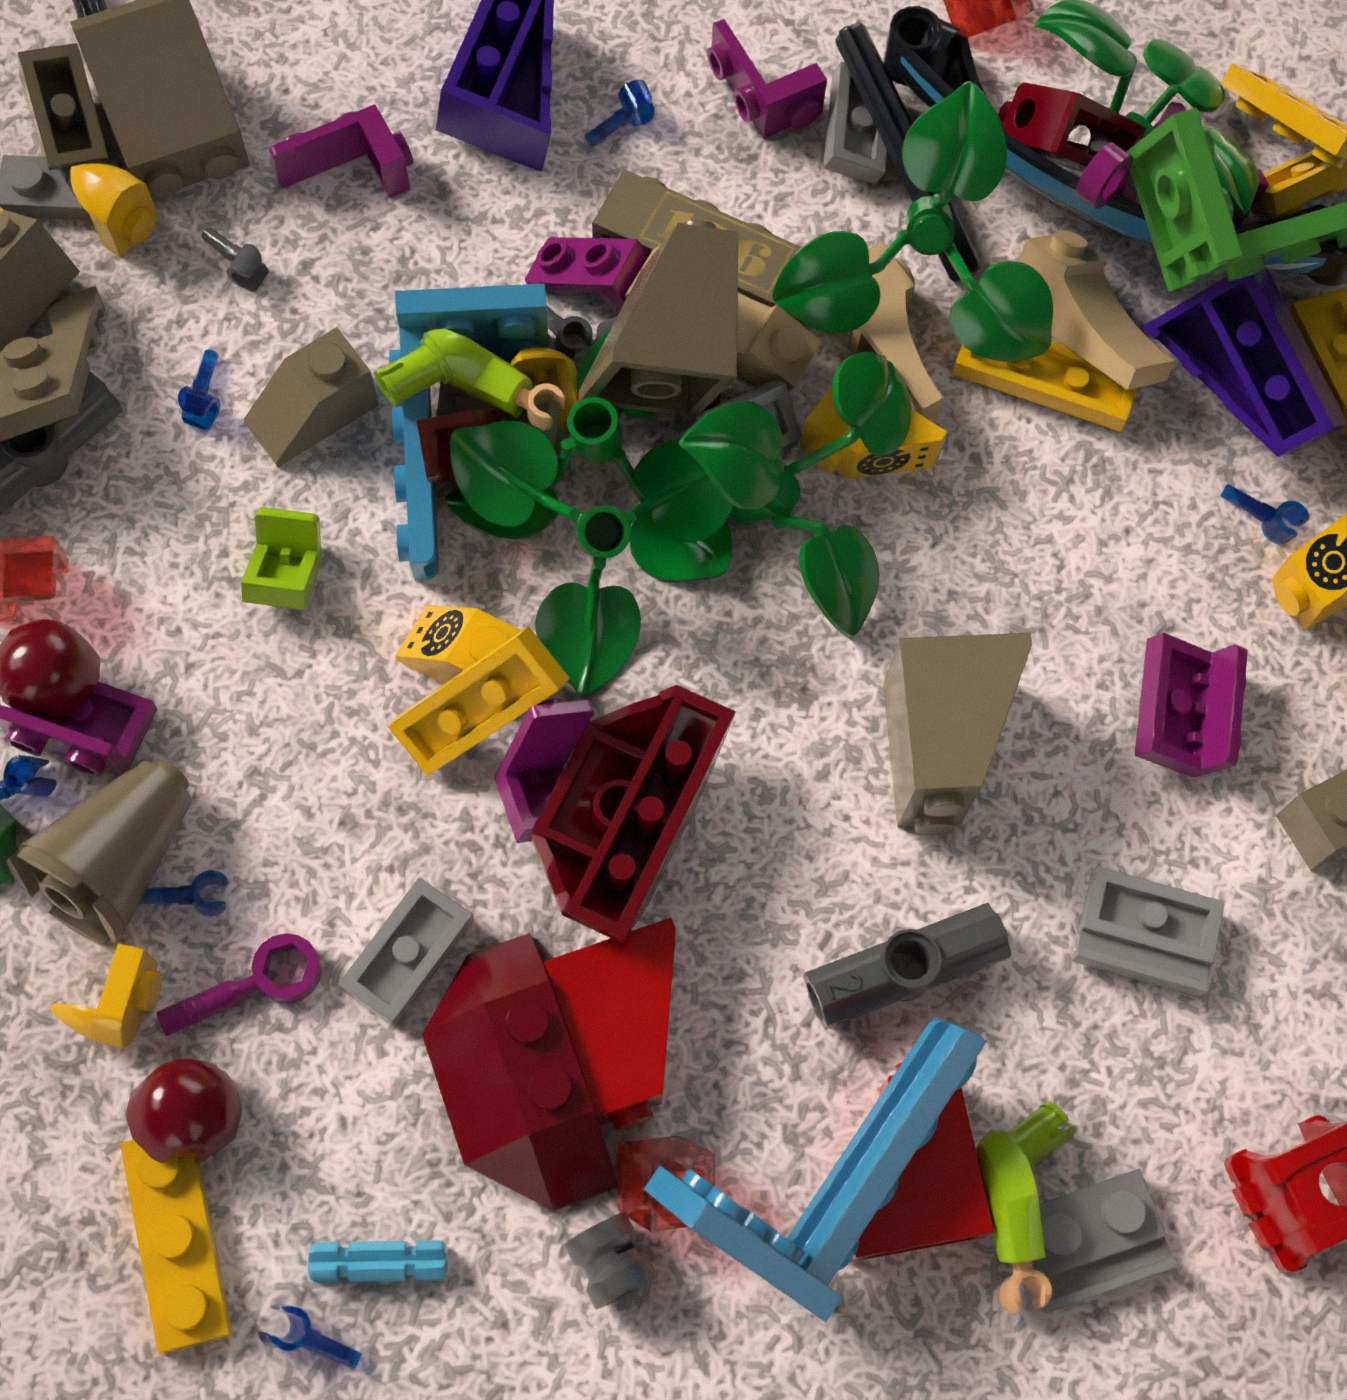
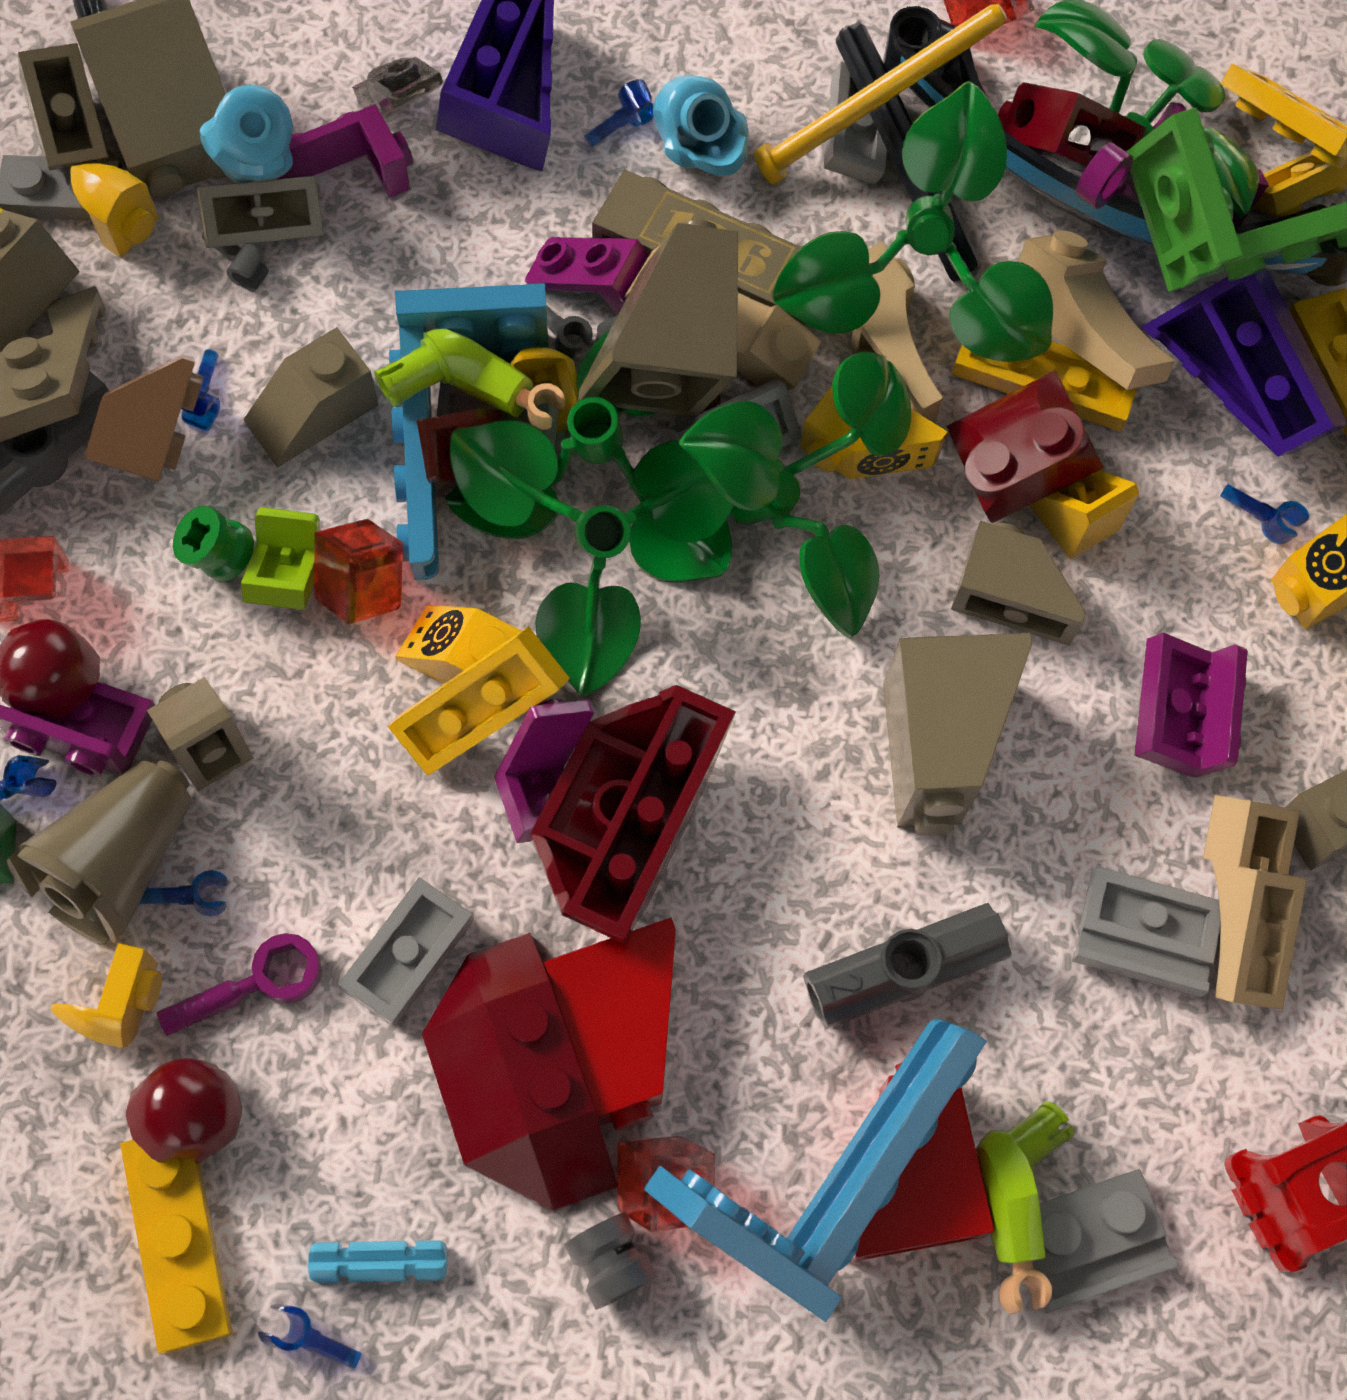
magenta bracket [707,19,827,139] -> none
none -> medium nougat slope [84,355,204,482]
none -> dark tan slope [147,677,254,792]
none -> green wheel [172,505,254,582]
none -> dark tan slope [197,176,324,248]
none -> medium azure head [199,84,293,183]
none -> clear red panel [314,518,403,625]
none -> clear smoke slope [352,56,444,117]
none -> medium azure head [653,74,748,176]
none -> yellow bar [753,4,1007,185]
none -> dark red slope [947,370,1104,524]
none -> dark tan slope [951,521,1086,646]
none -> yellow slope [1029,470,1139,560]
none -> tan slope [1203,795,1307,1010]

